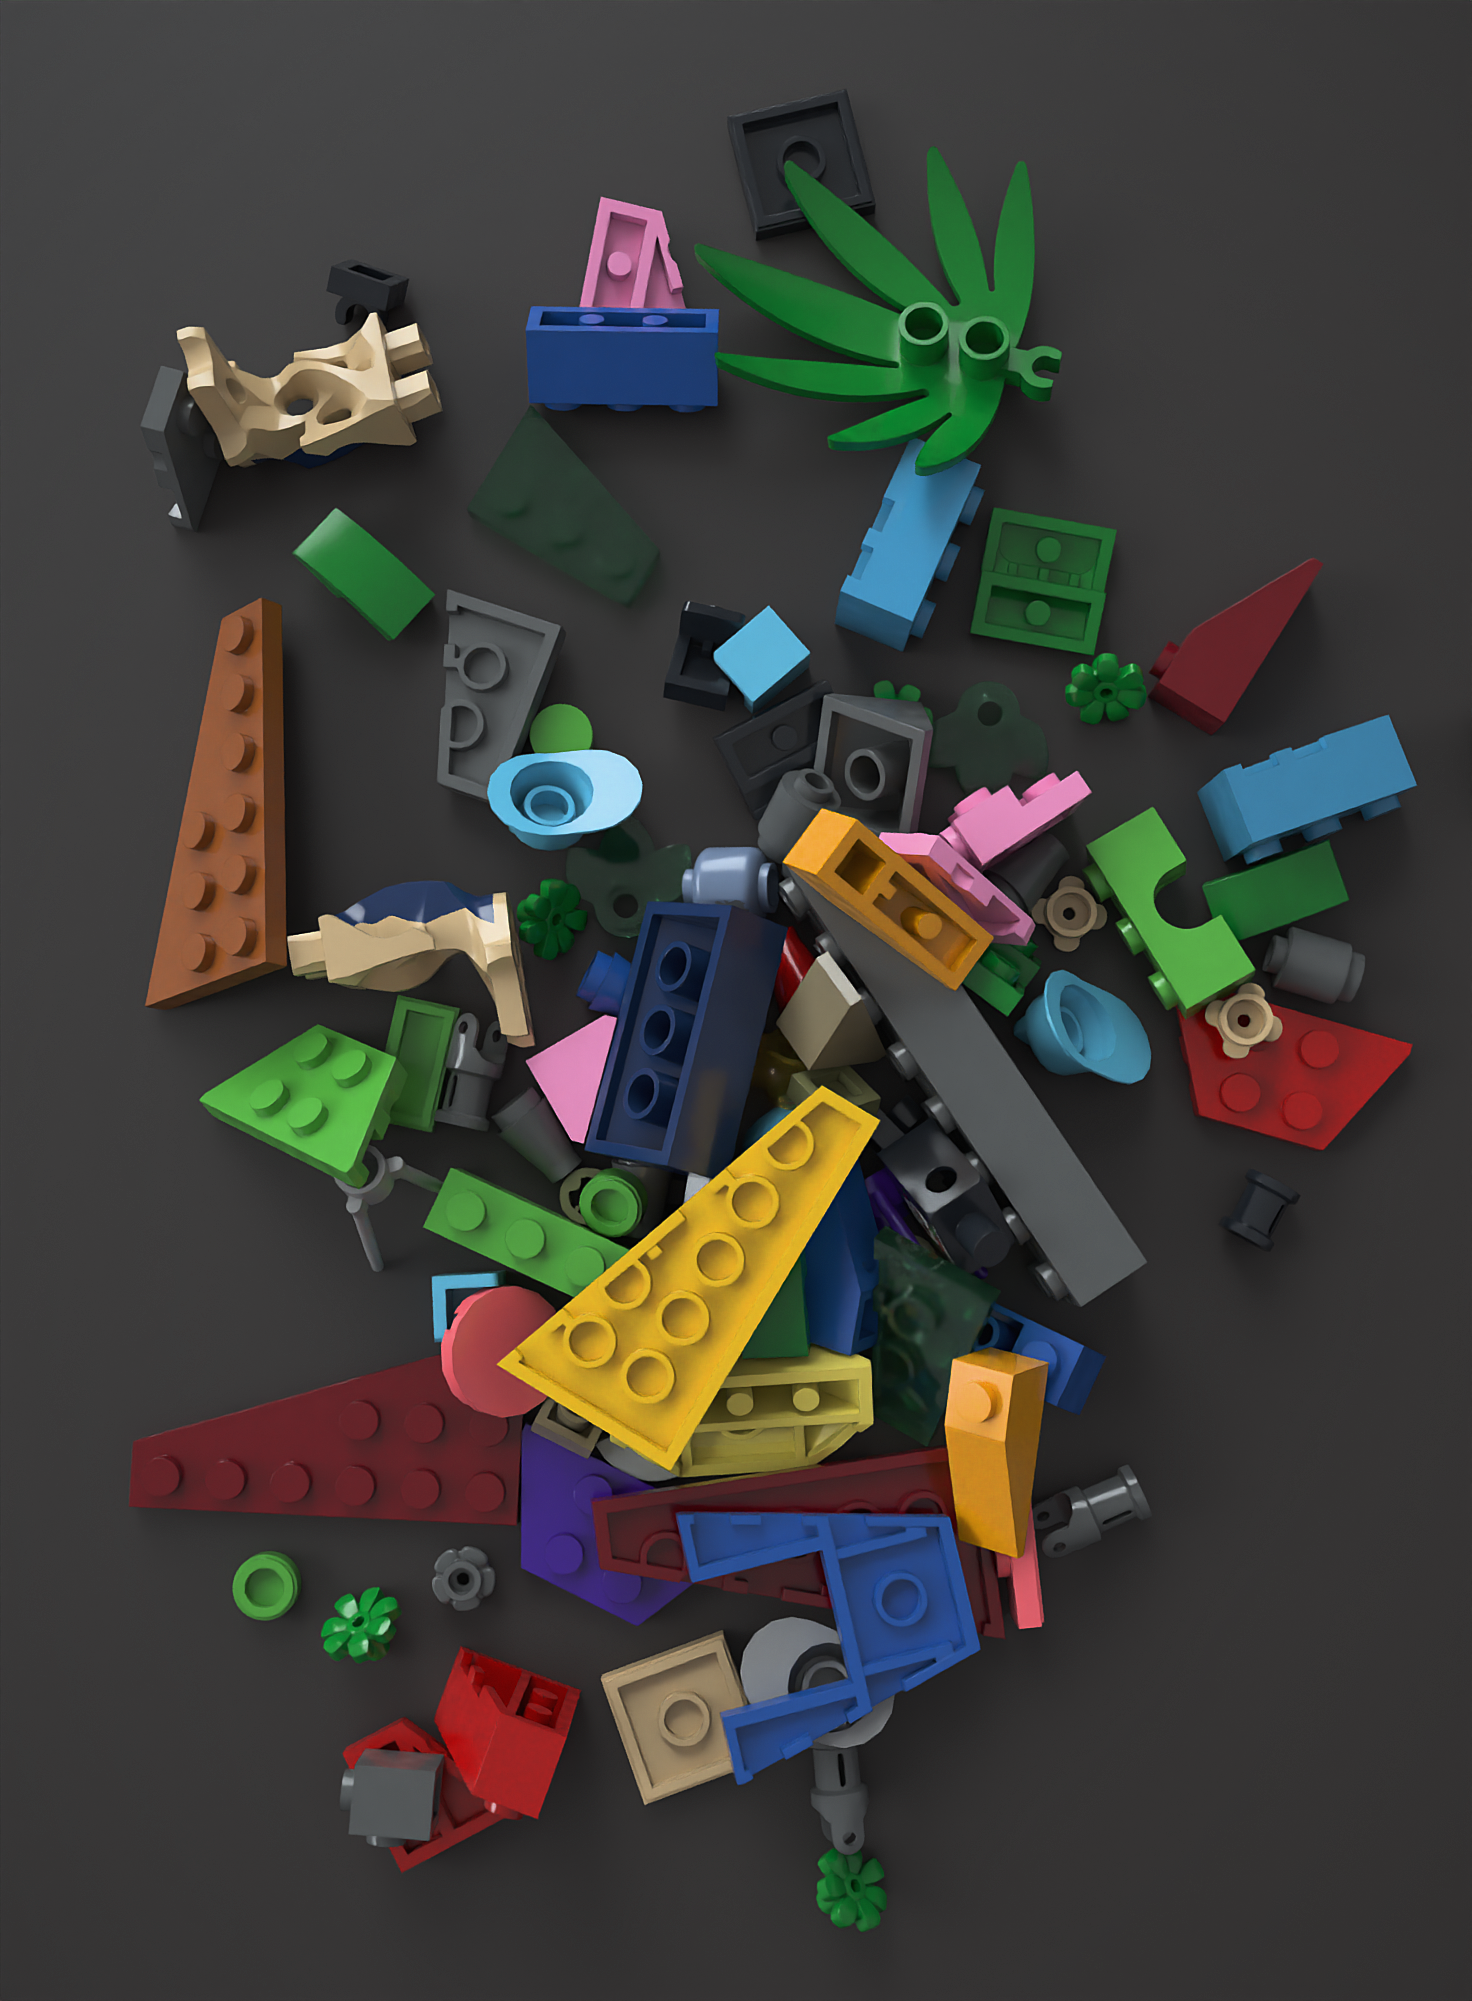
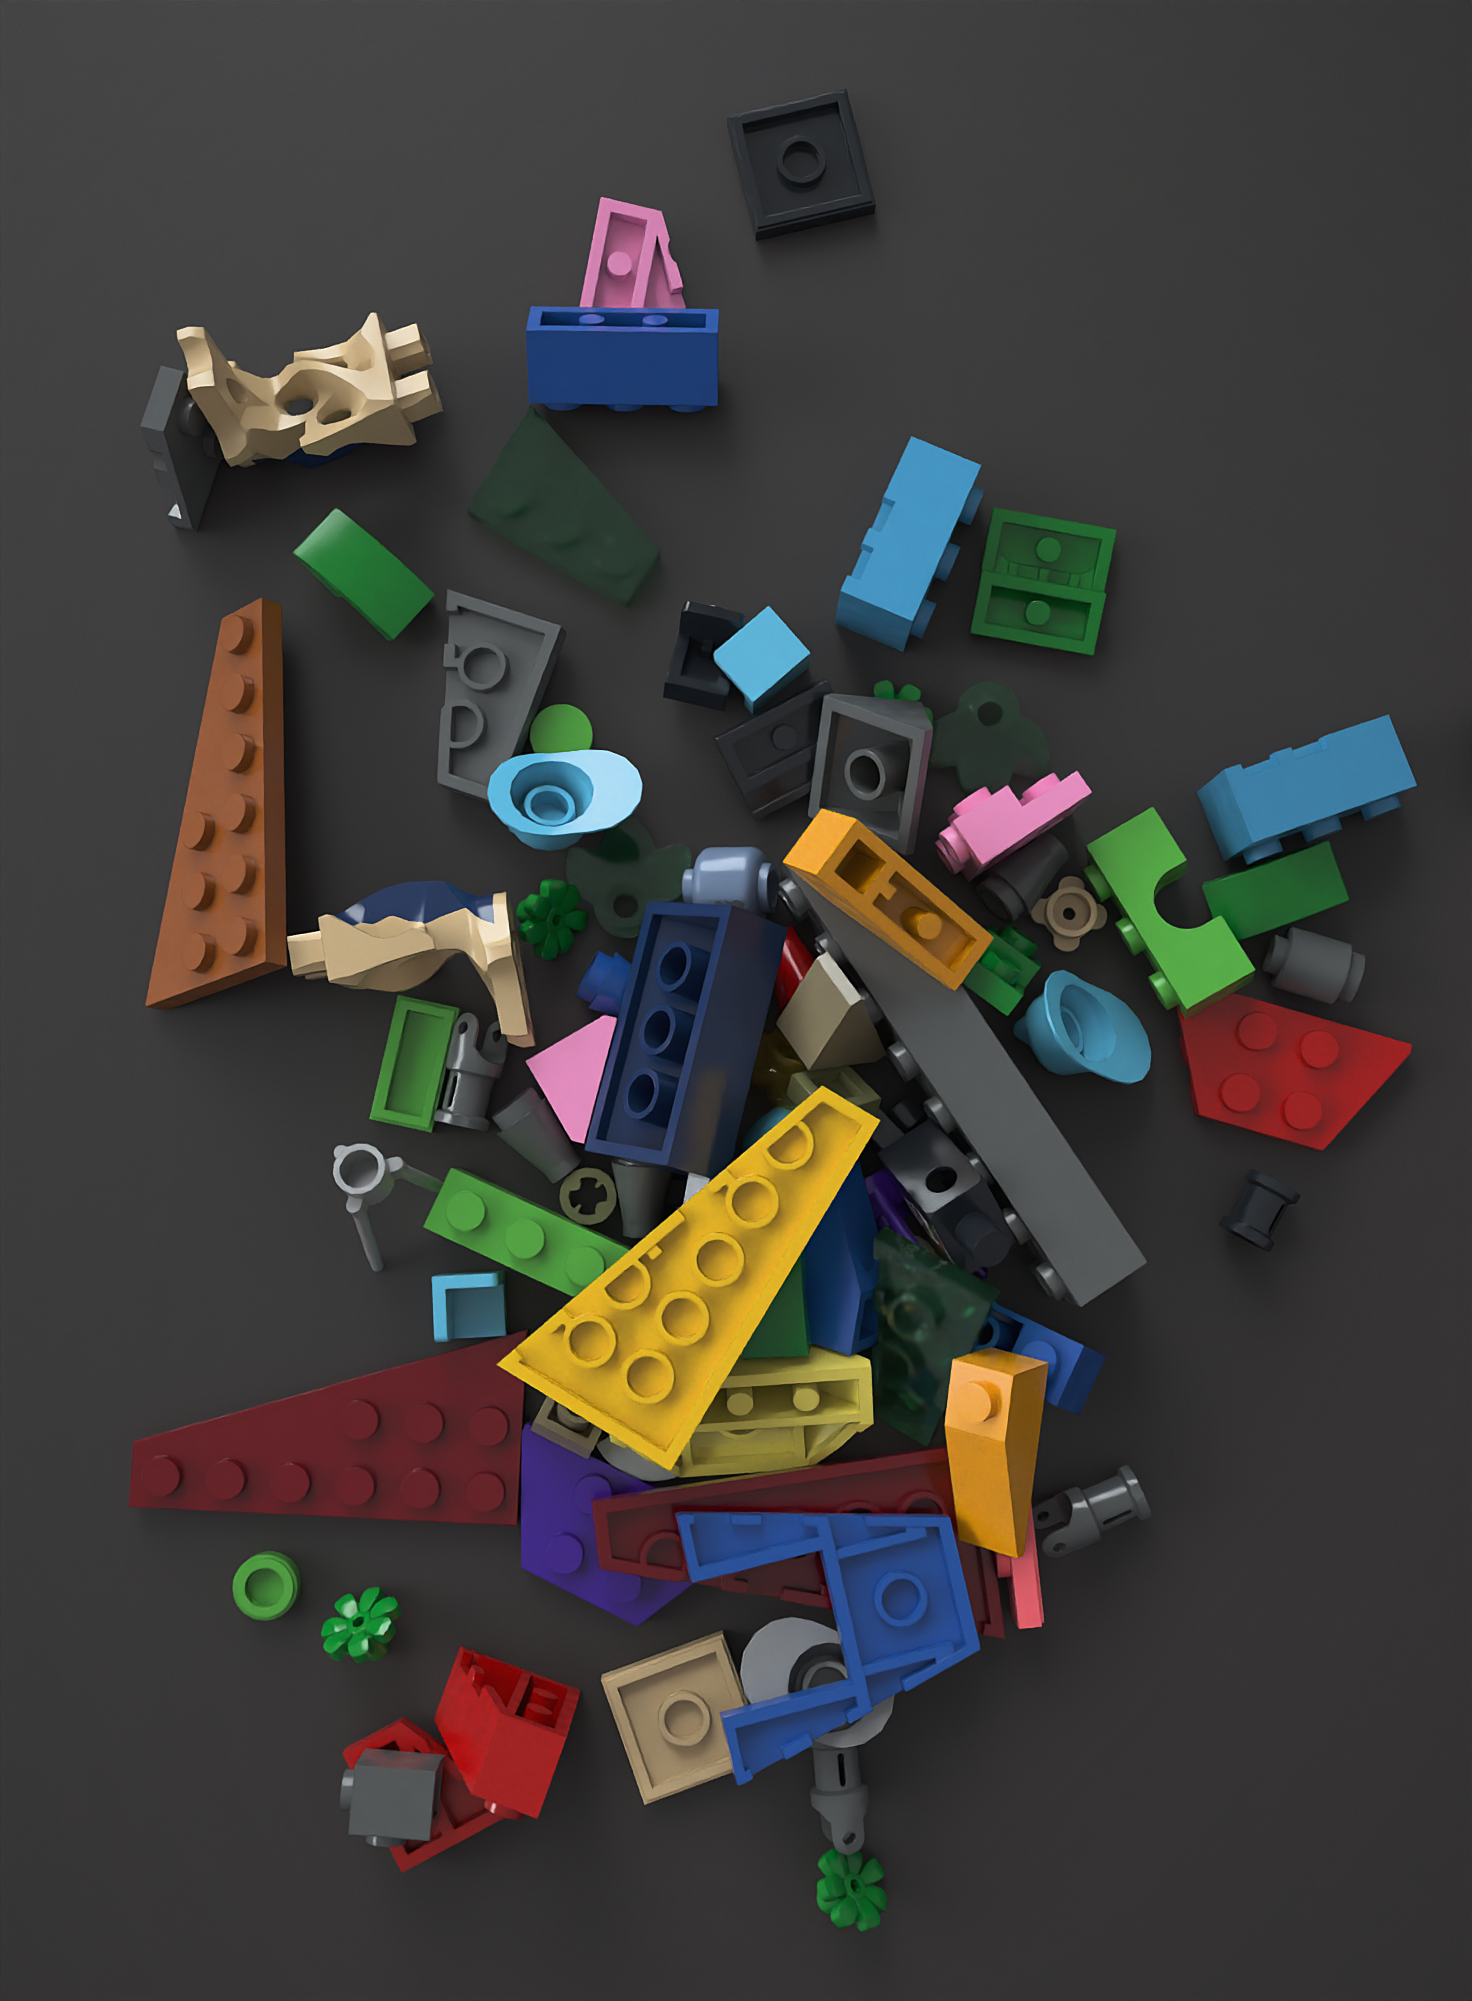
bright green wing [199,1024,408,1189] -> none
black tile [326,259,409,327] -> none
dark grey plate [432,1546,496,1611] -> none
coral tile [441,1284,556,1418] -> none
bright green tile [579,1168,648,1237] -> none
green plant [694,146,1062,476] -> none
dark grey brick [758,769,841,864] -> none
bright pink wing [879,832,1036,946] -> none
green plant [1065,653,1147,725] -> none
dark red slope [1148,557,1324,735] -> none
tan plate [1205,983,1283,1059] -> none

